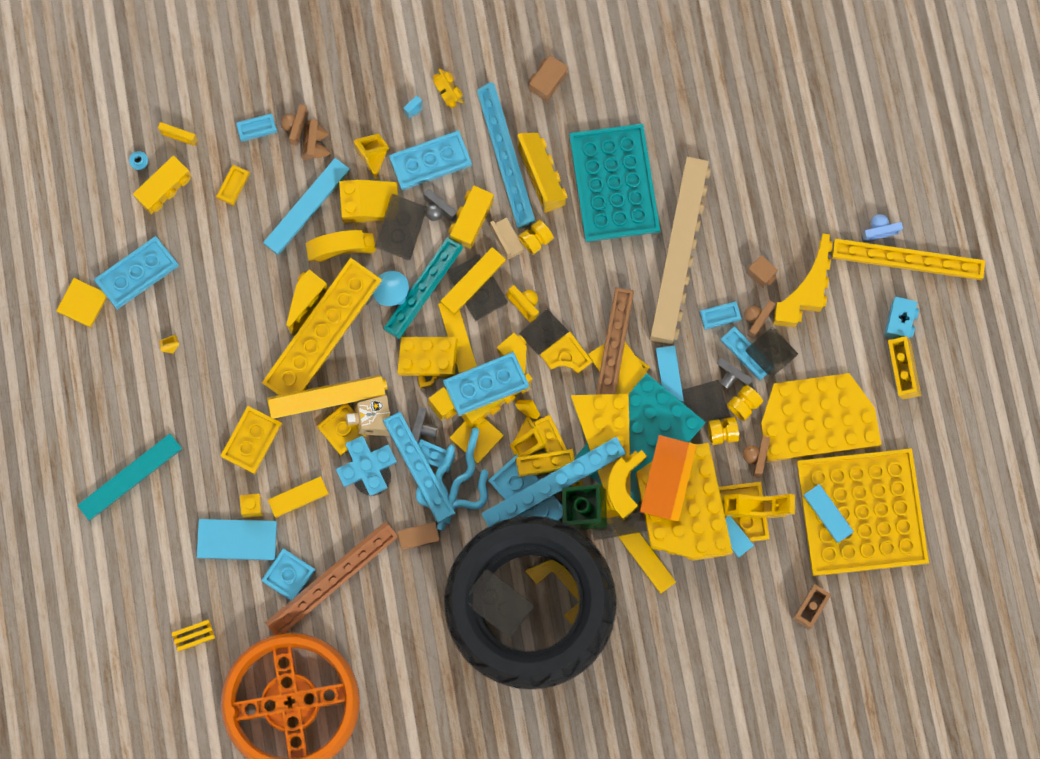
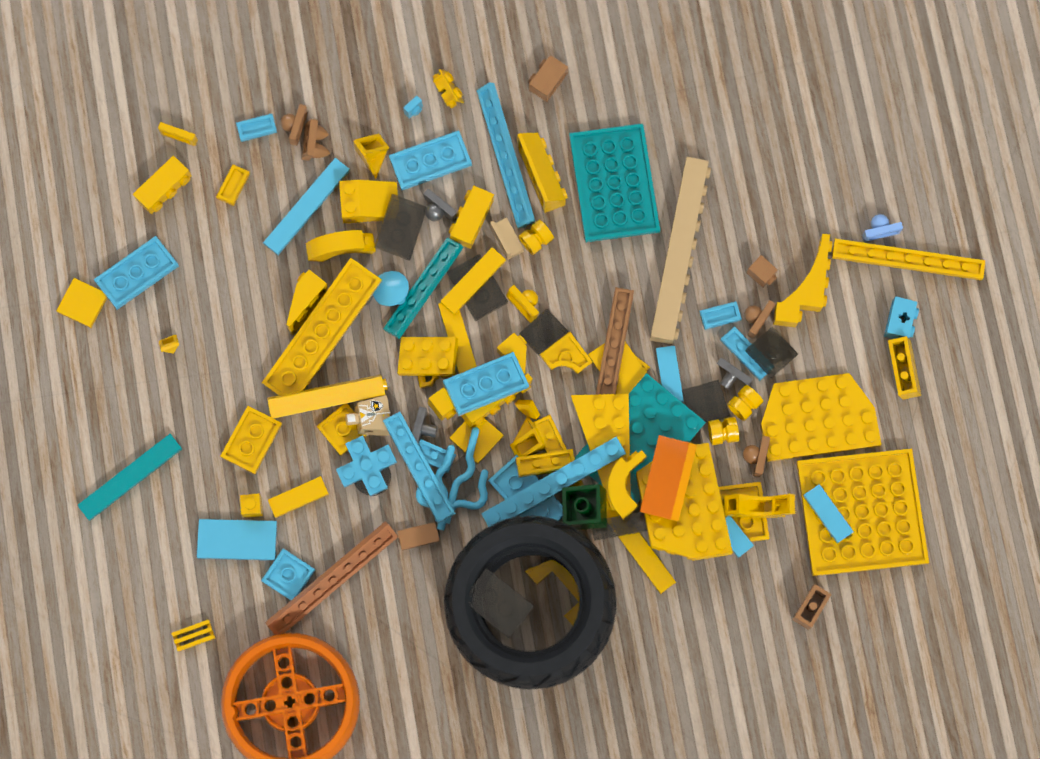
medium azure plate [129,151,148,170] -> none

